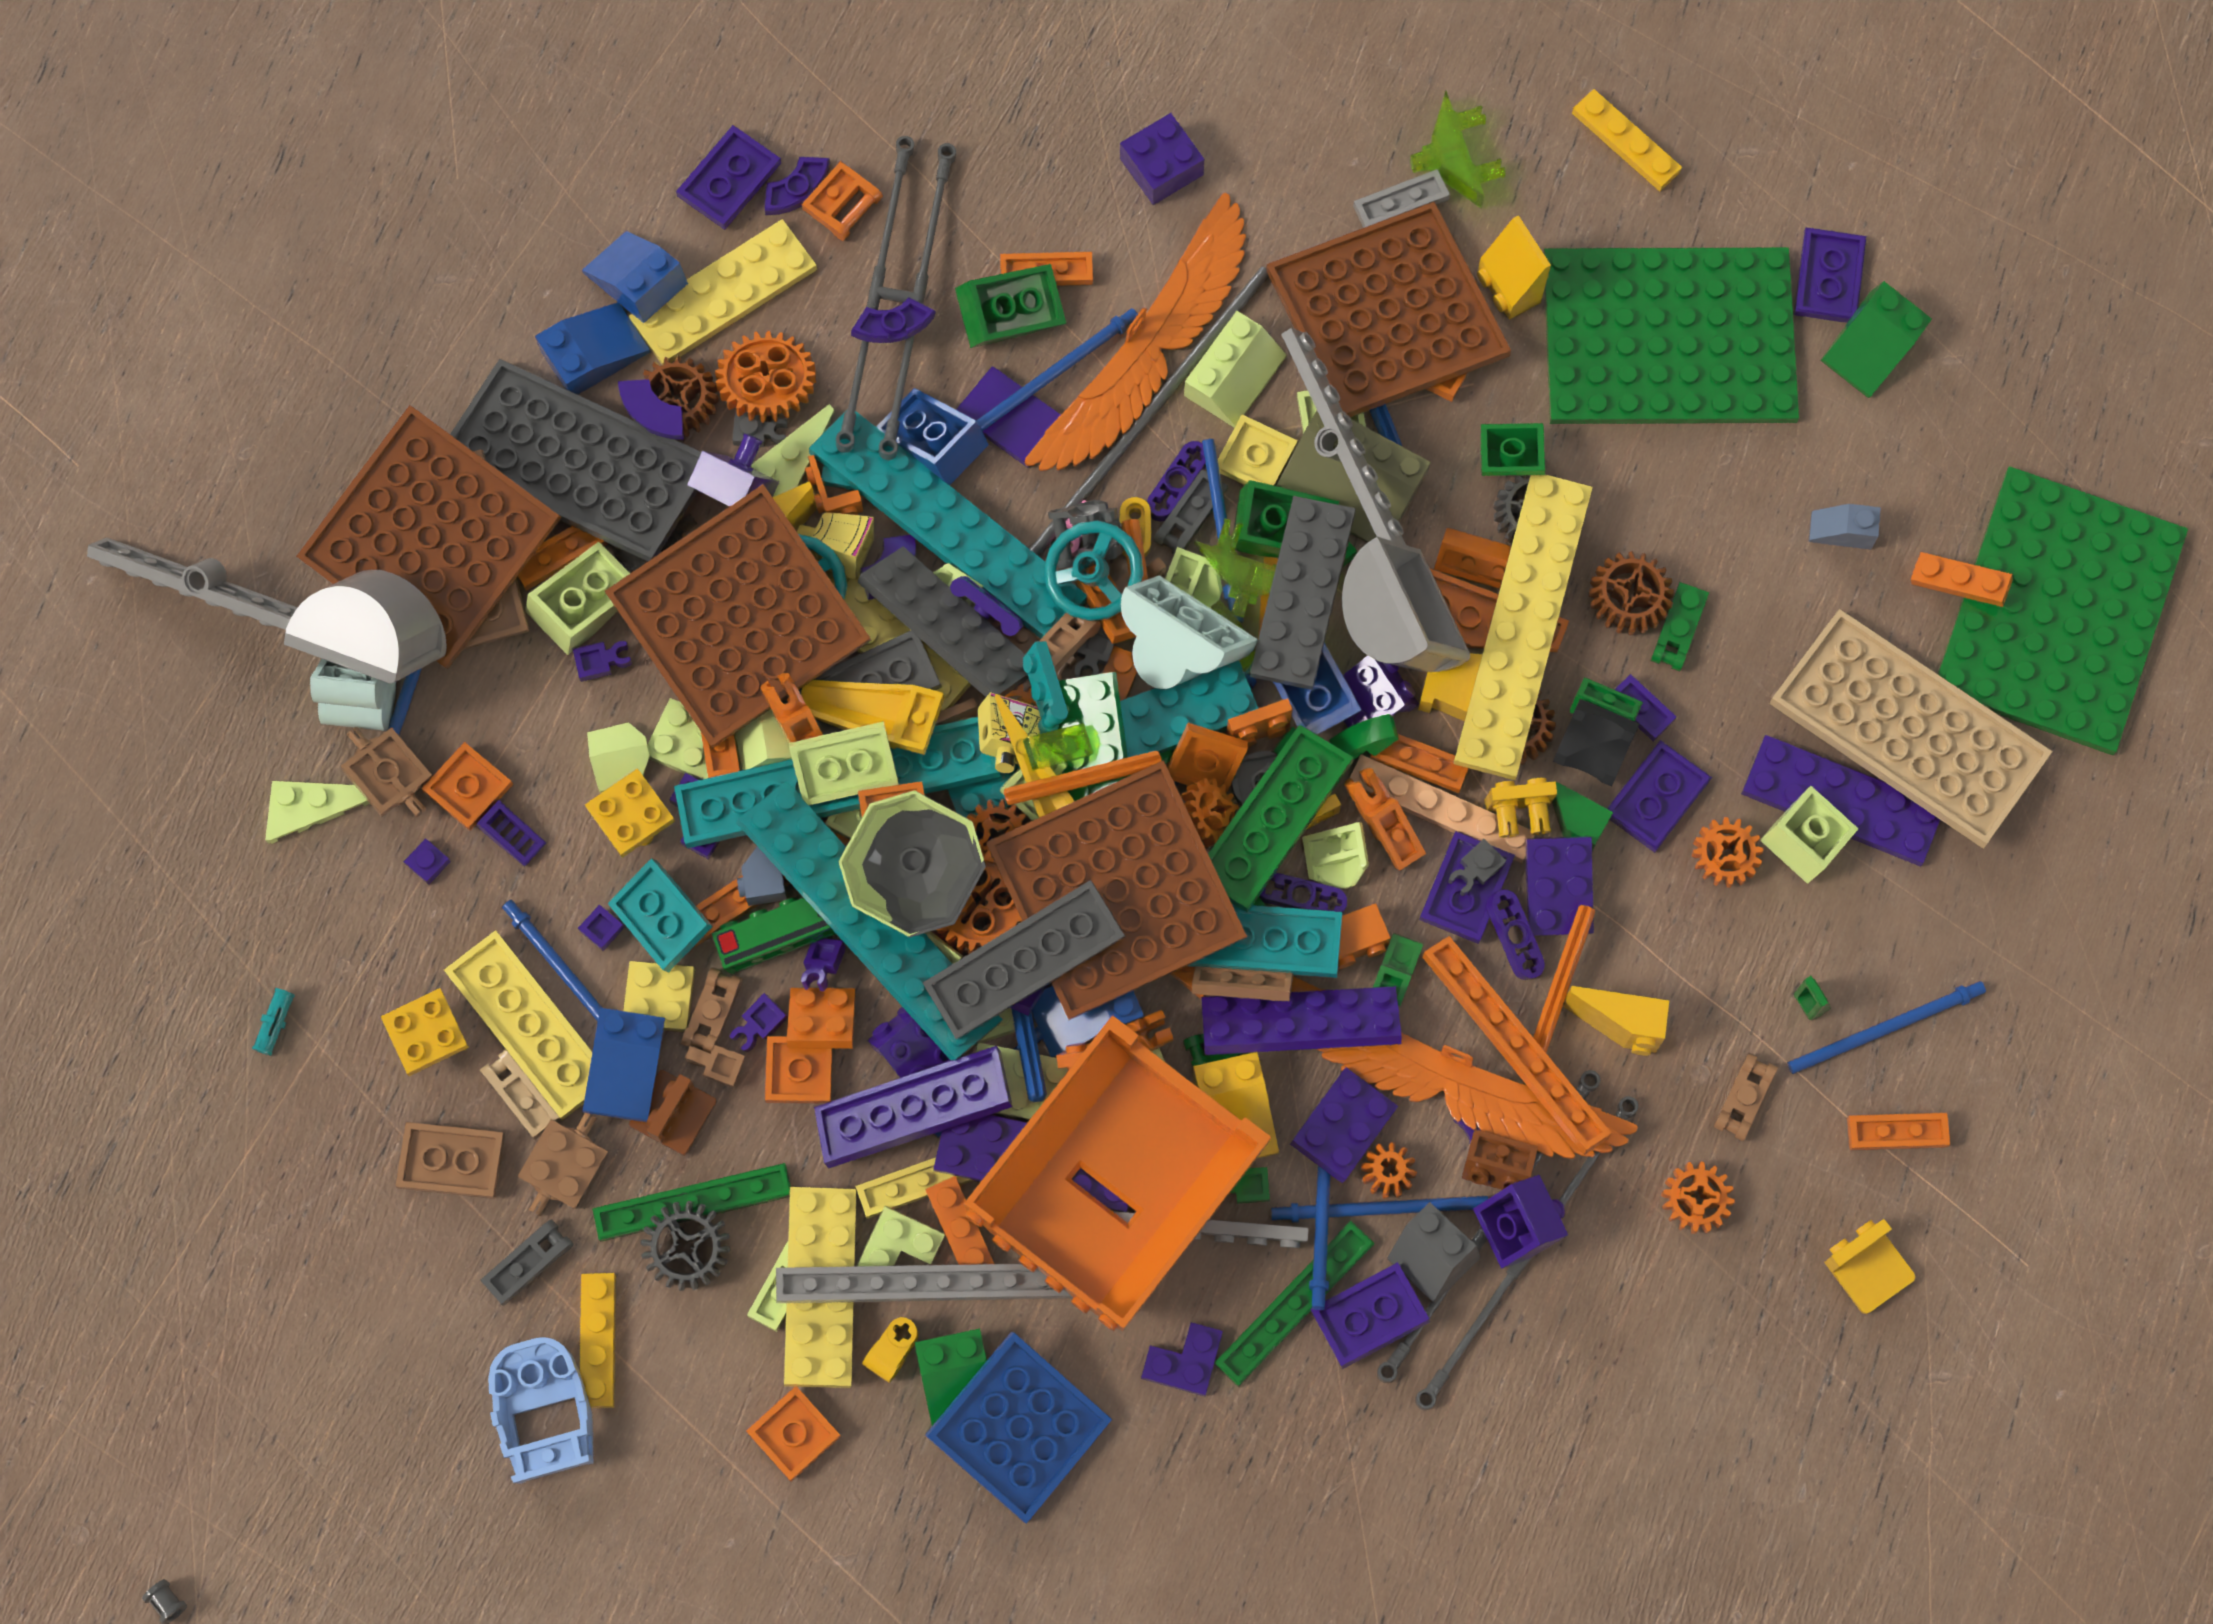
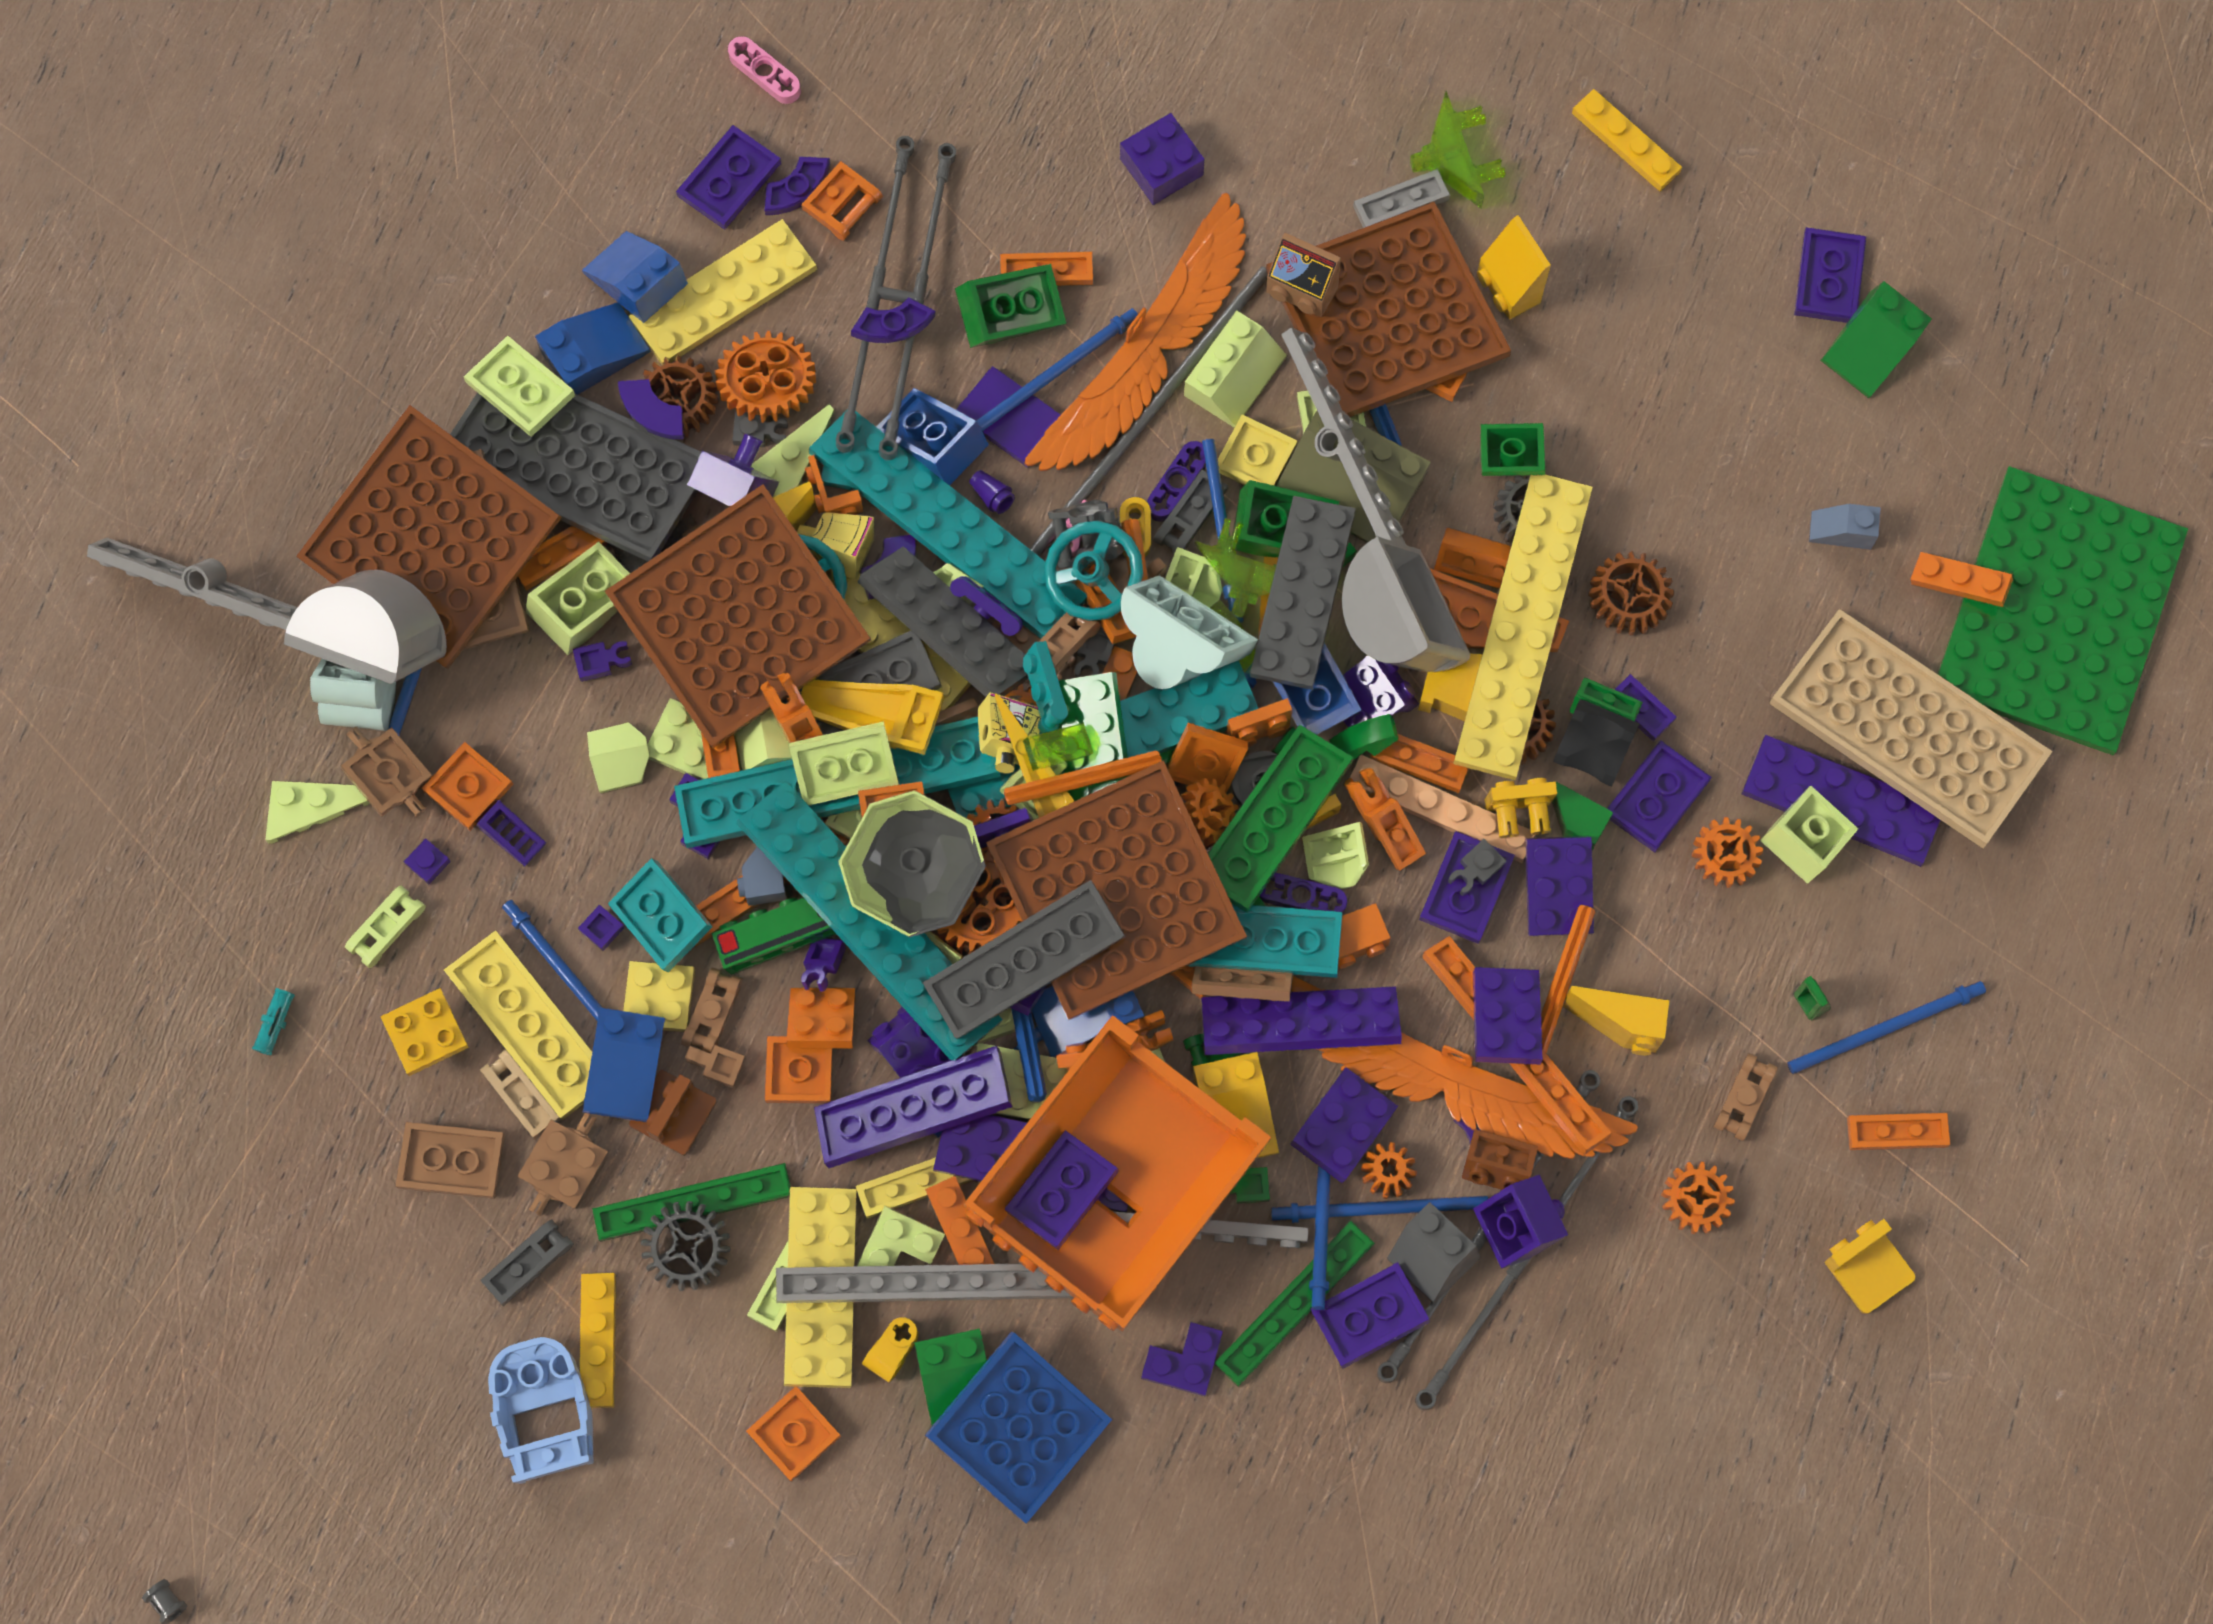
yellow plate [585,768,675,858] -> none
dark purple plate [729,993,788,1052] -> none
green slope [1373,933,1424,1006] -> none
dark purple beam [1486,890,1545,980] -> none
green plate [1543,247,1799,424] -> none
green plate [1650,582,1709,672] -> none
none -> yellowish green plate [345,885,426,968]
none -> yellowish green plate [464,336,575,437]
none -> bright pink beam [728,37,801,104]
none -> dark purple cone [970,470,1015,514]
none -> dark purple plate [974,808,1034,848]
none -> dark purple plate [1005,1130,1119,1250]
none -> slope [1266,233,1341,317]
none -> dark purple plate [1473,967,1543,1065]

